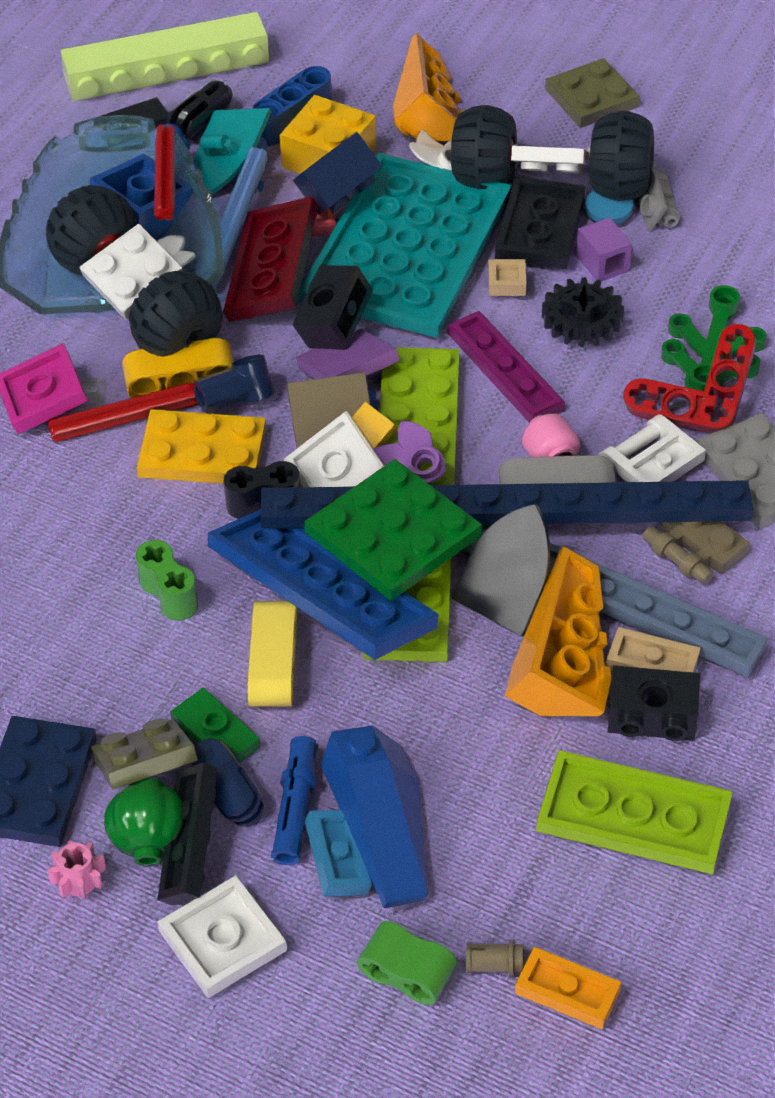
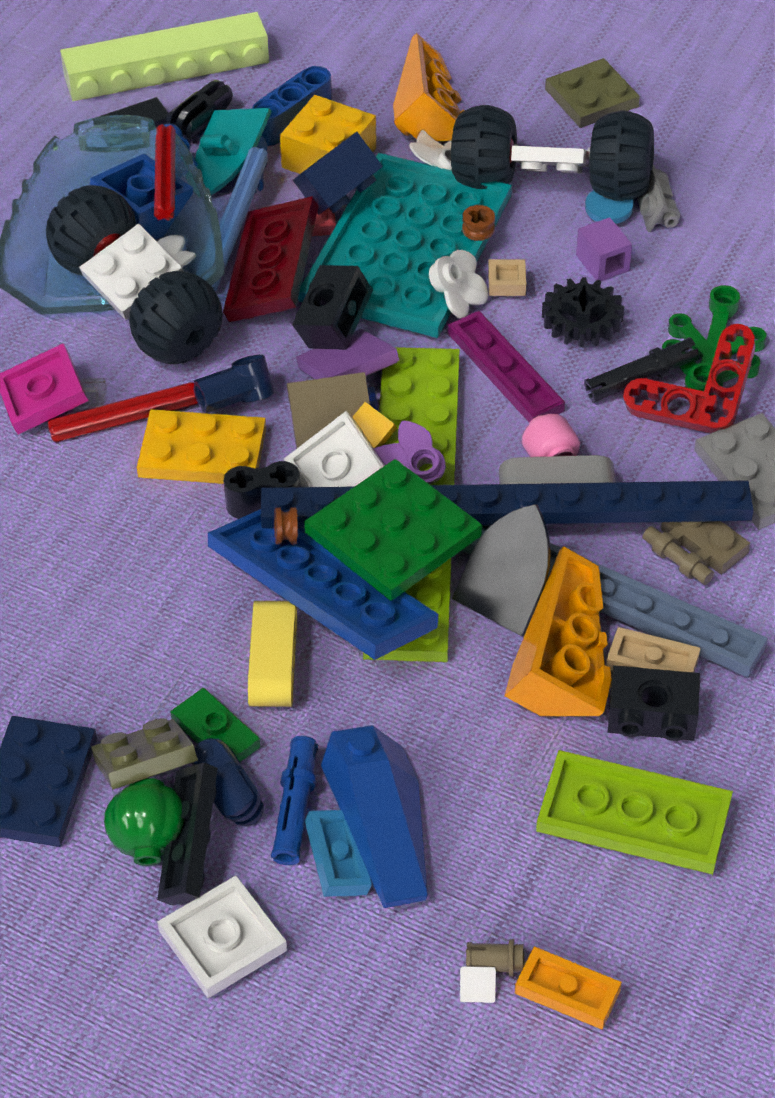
bright pink gear [48,840,106,899] -> none
yellow beam [122,338,234,398] -> none
bright green axle [136,540,198,621] -> none
bright green axle [356,921,458,1005] -> none
black plate [495,176,586,269] -> none
white plate [599,414,706,482] -> none
none -> dark orange bush [274,507,298,544]
none -> white plate [429,250,488,319]
none -> white sticker [460,966,496,1003]
none -> dark orange bush [462,205,495,241]
none -> black pin [584,337,699,403]

